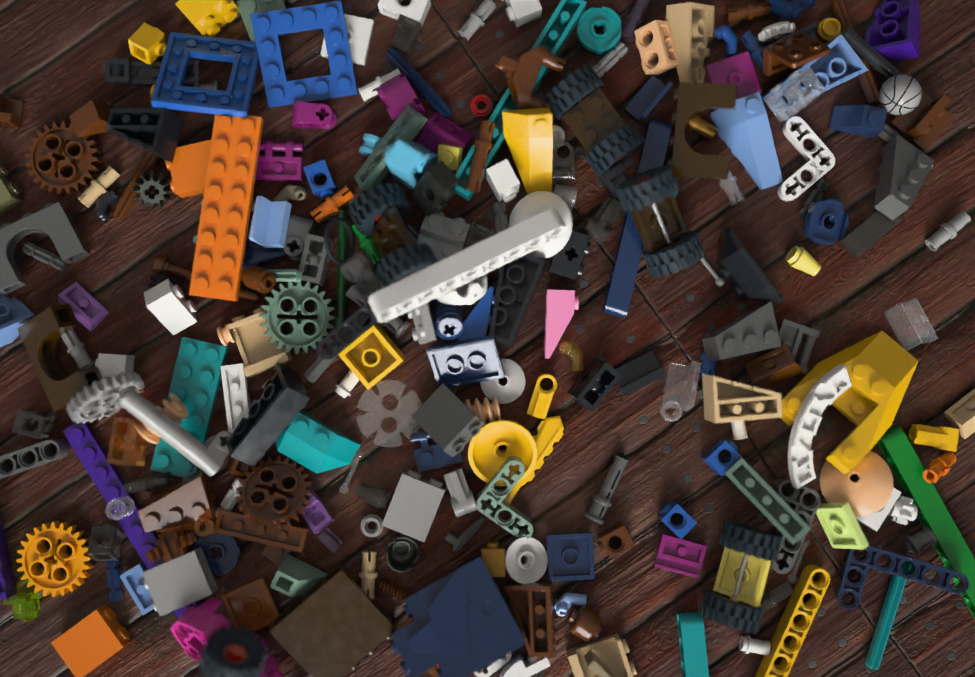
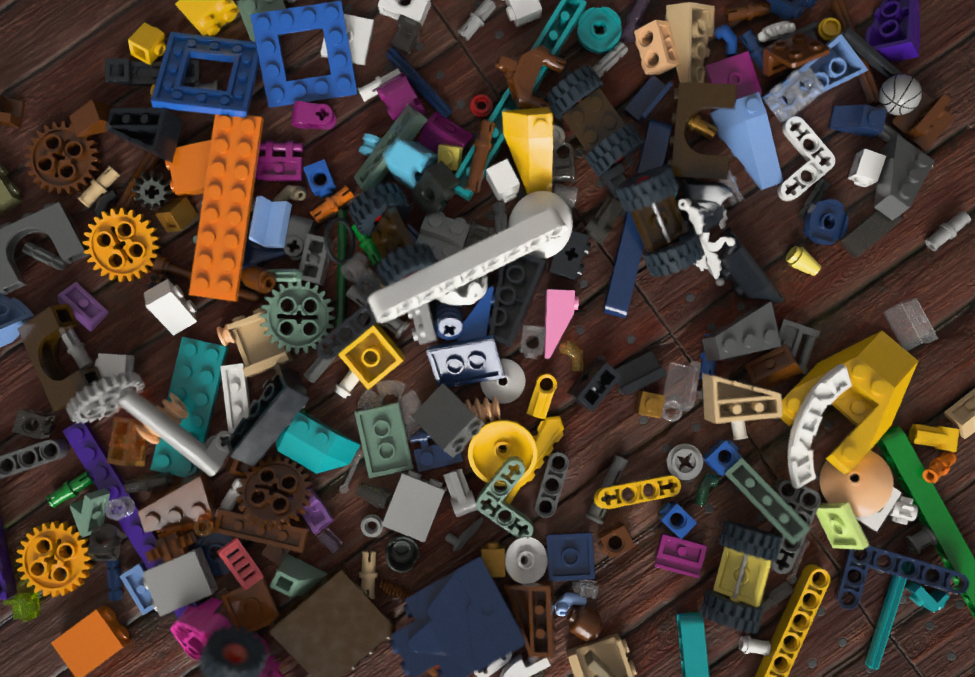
none -> green pin [46,470,94,508]
none -> sand green slope [70,488,110,537]
none -> light orange gear [83,208,161,282]
none -> pearl gold panel [155,197,198,232]
none -> coral slope [217,537,264,590]
none -> sand green tile [355,402,414,478]
none -> clear brick [519,325,546,359]
none -> dark grey beam [534,451,569,518]
none -> clear plate [573,580,599,598]
none -> yellow beam [594,476,681,509]
none -> pearl gold brick [634,391,665,418]
none -> light grey gear [666,444,703,480]
none -> helmet [676,178,735,279]
none -> clear green arm [695,473,719,506]
none -> white brick [848,149,886,187]
none -> teal bracket [905,581,950,613]

